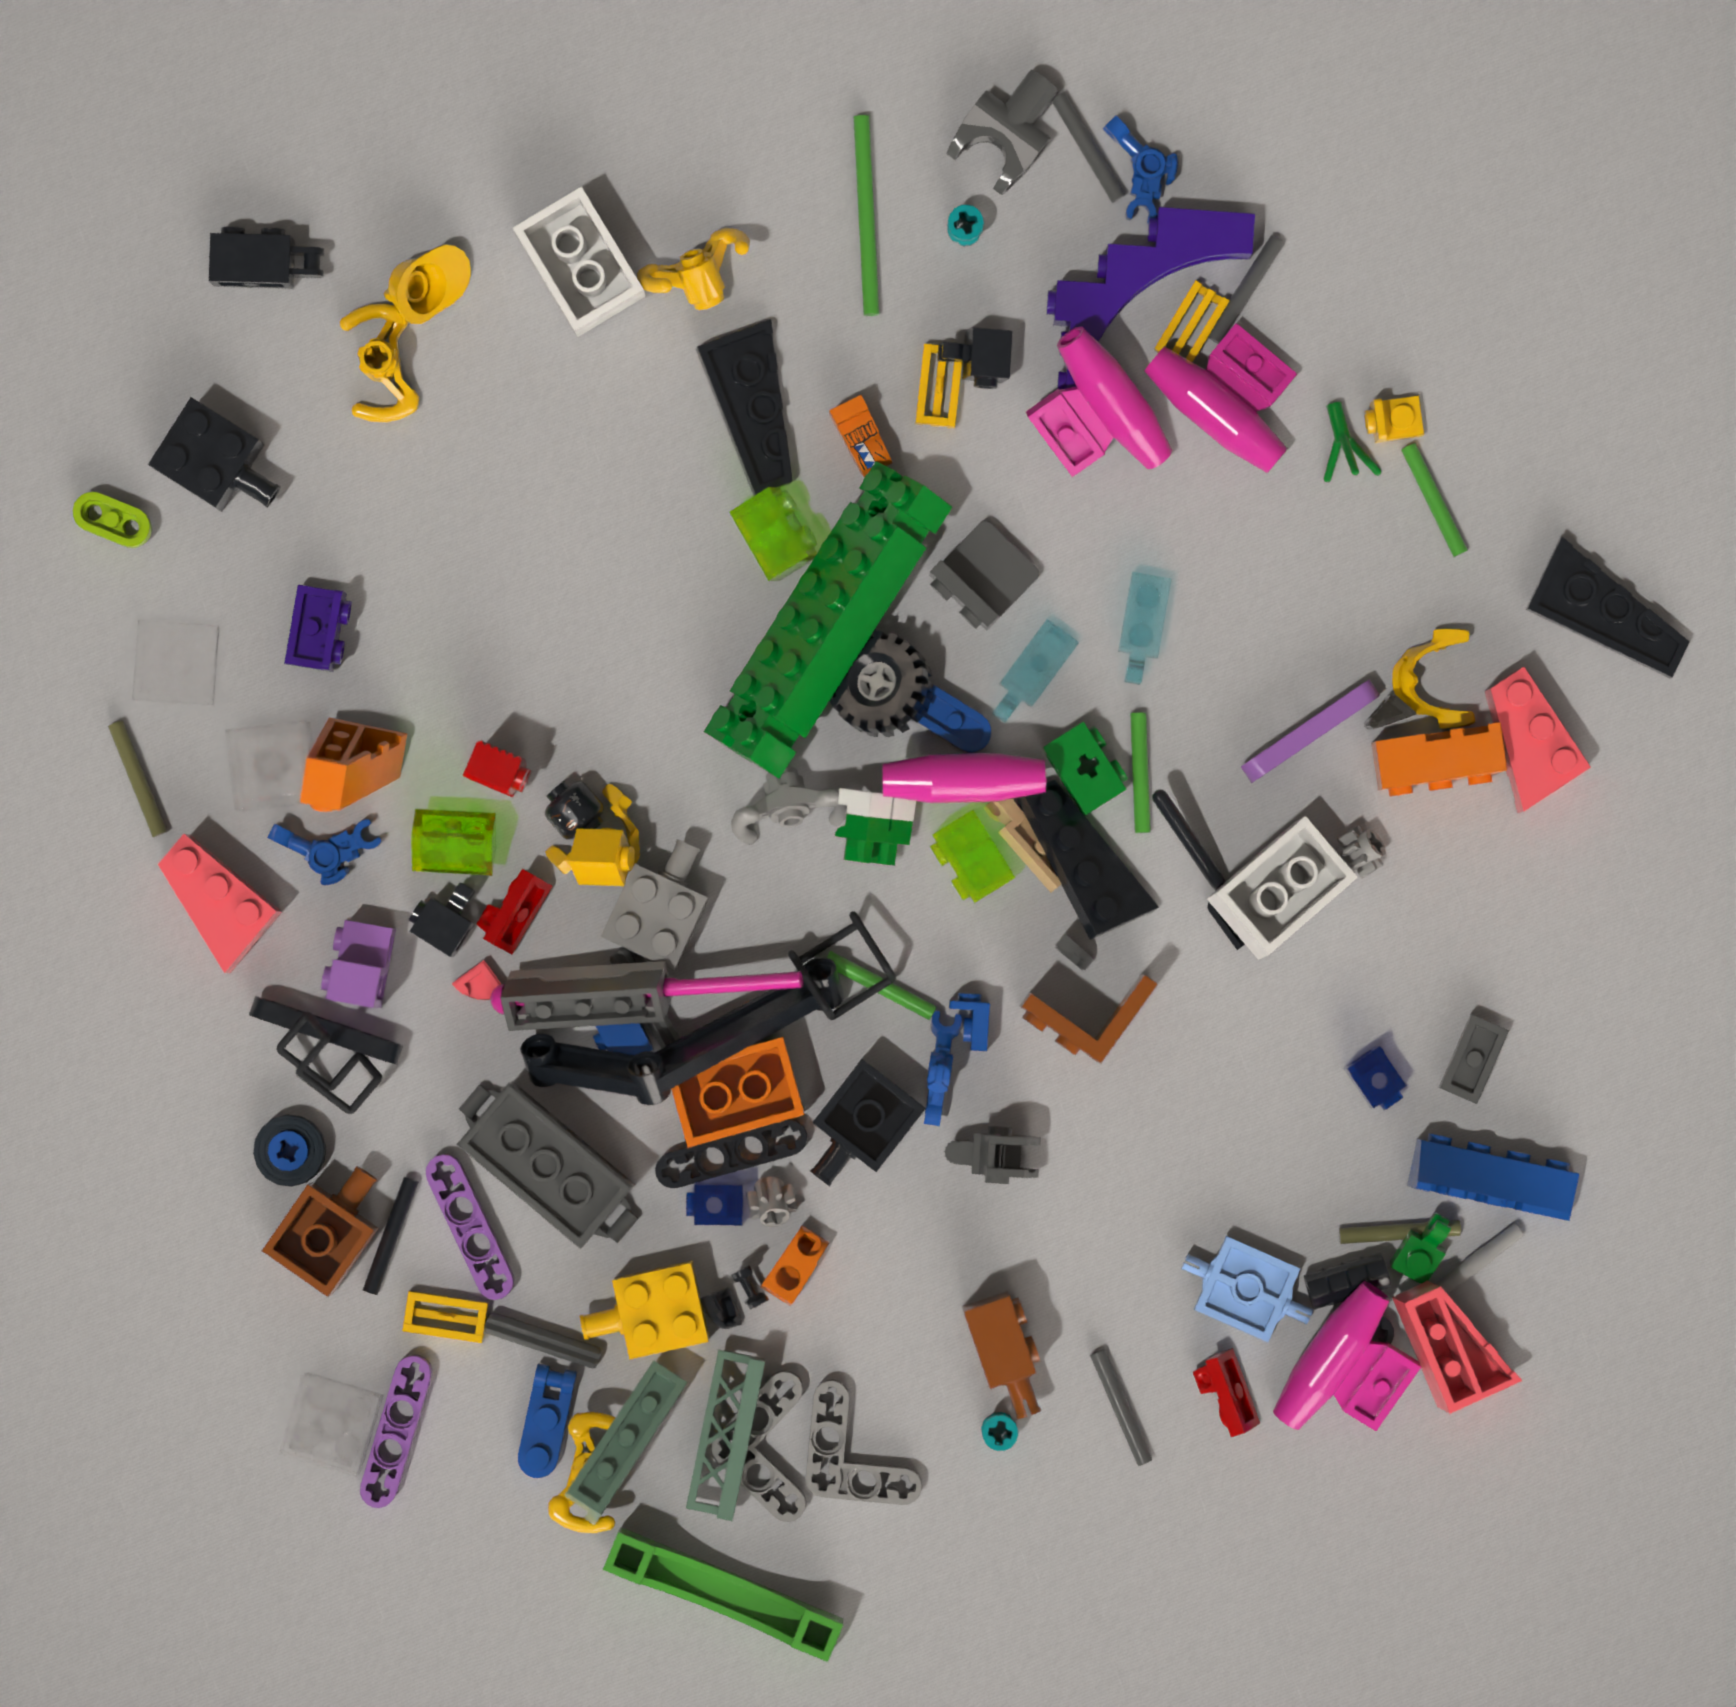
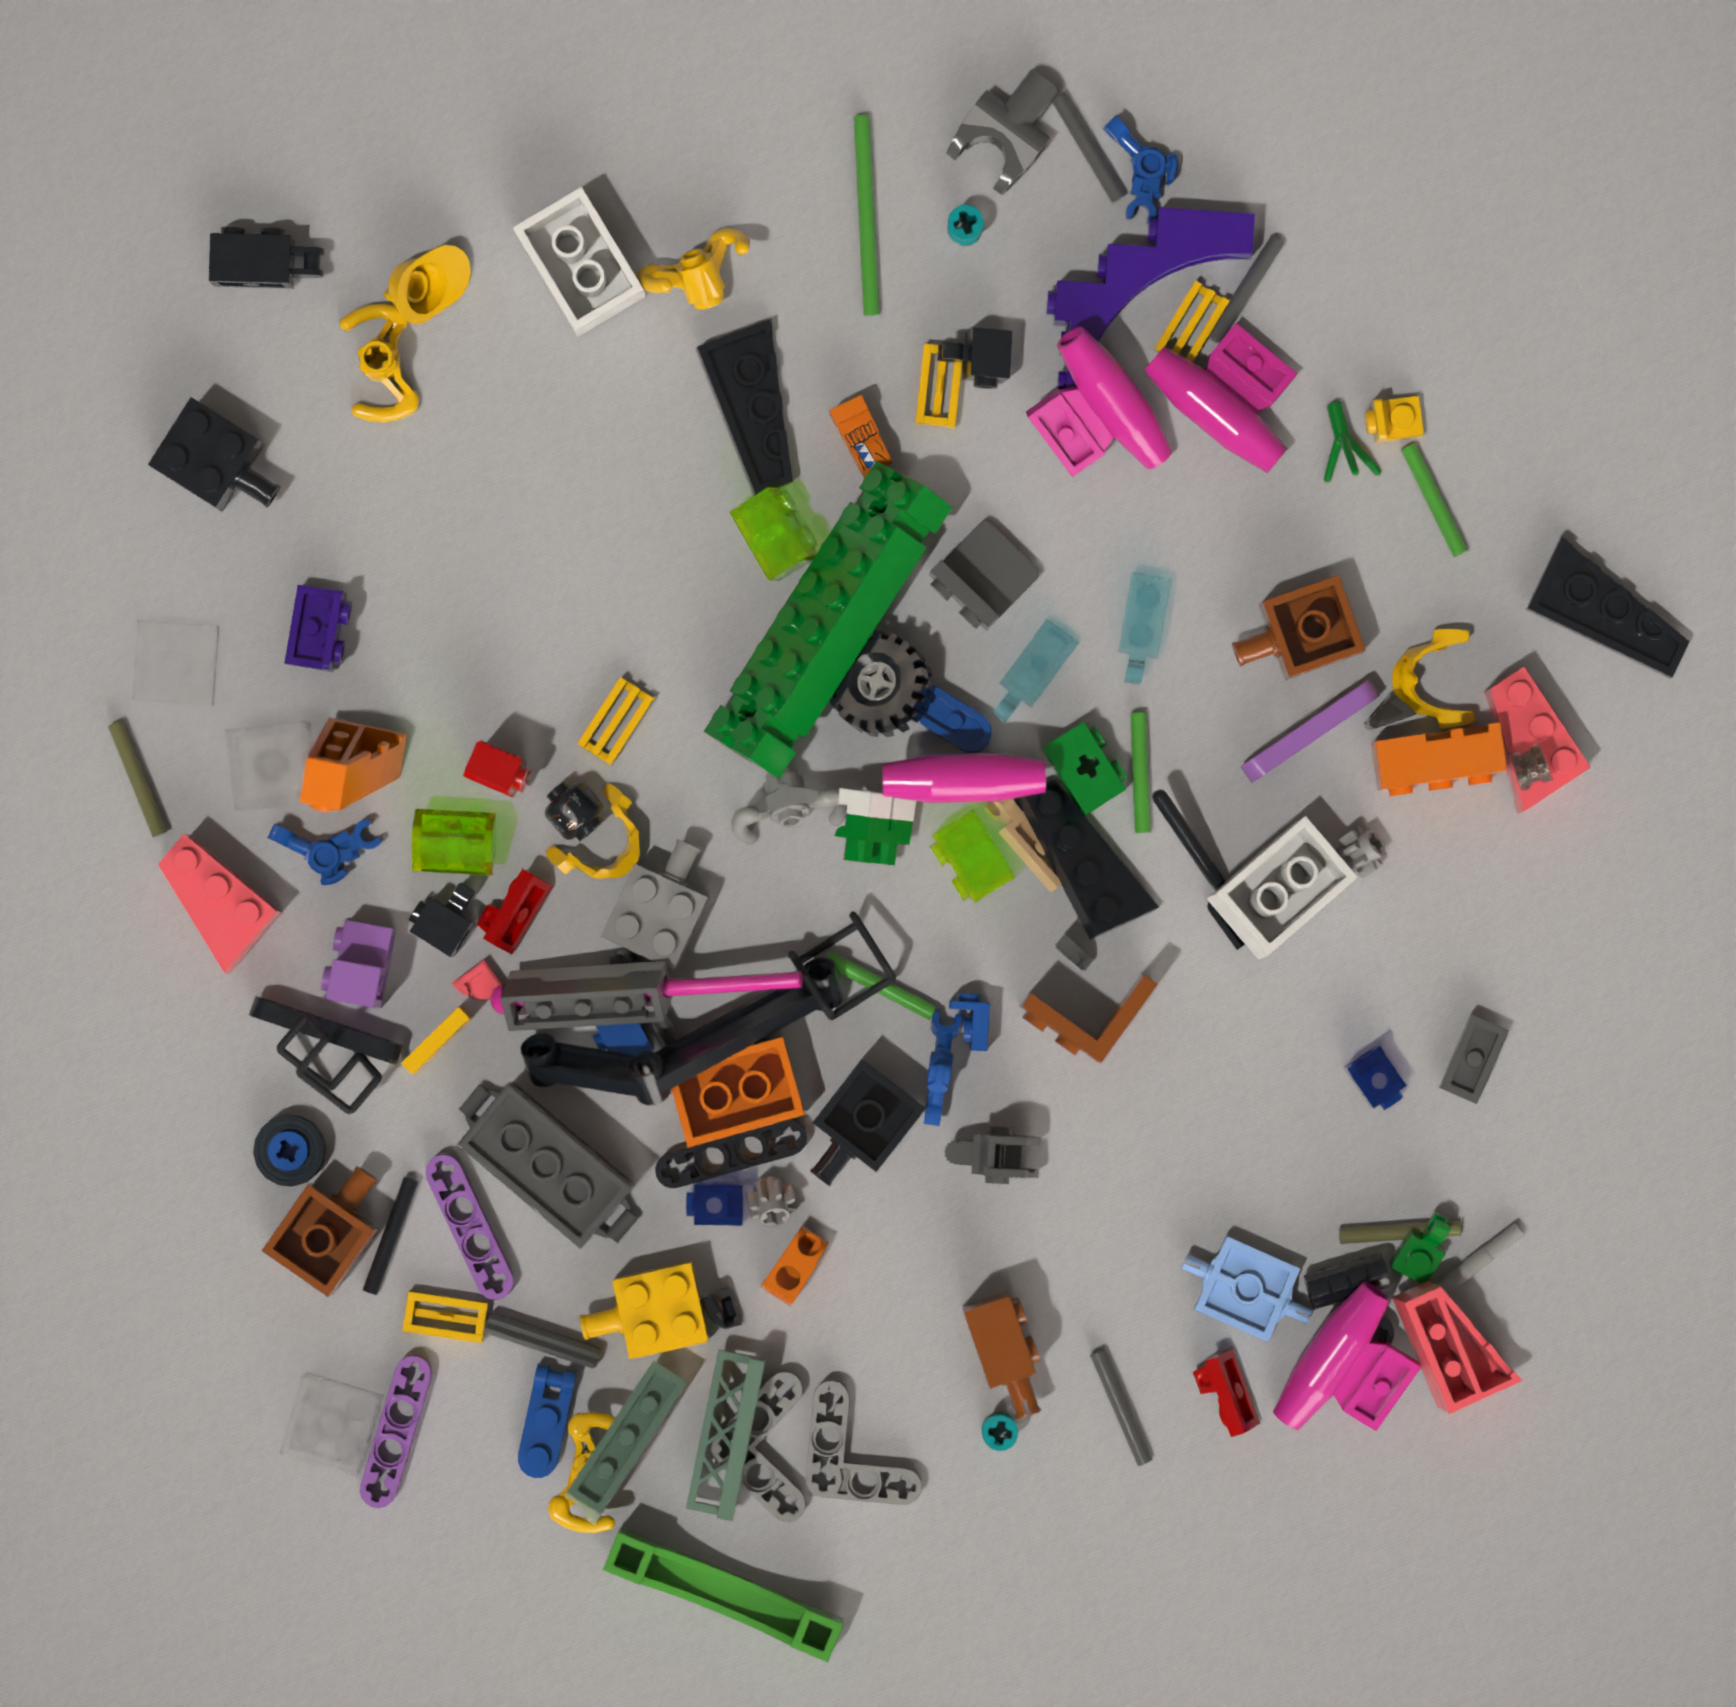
lime plate [73,492,152,548] -> none
yellow brick [568,827,635,886] -> none
black piece [731,1265,769,1310] -> none
blue wedge [1407,1133,1579,1221] -> none
none -> yellow tile [401,1007,473,1075]
none -> yellow tile [577,677,654,766]
none -> dark orange brick [1232,575,1366,680]
none -> clear smoke wheel [1509,743,1553,791]

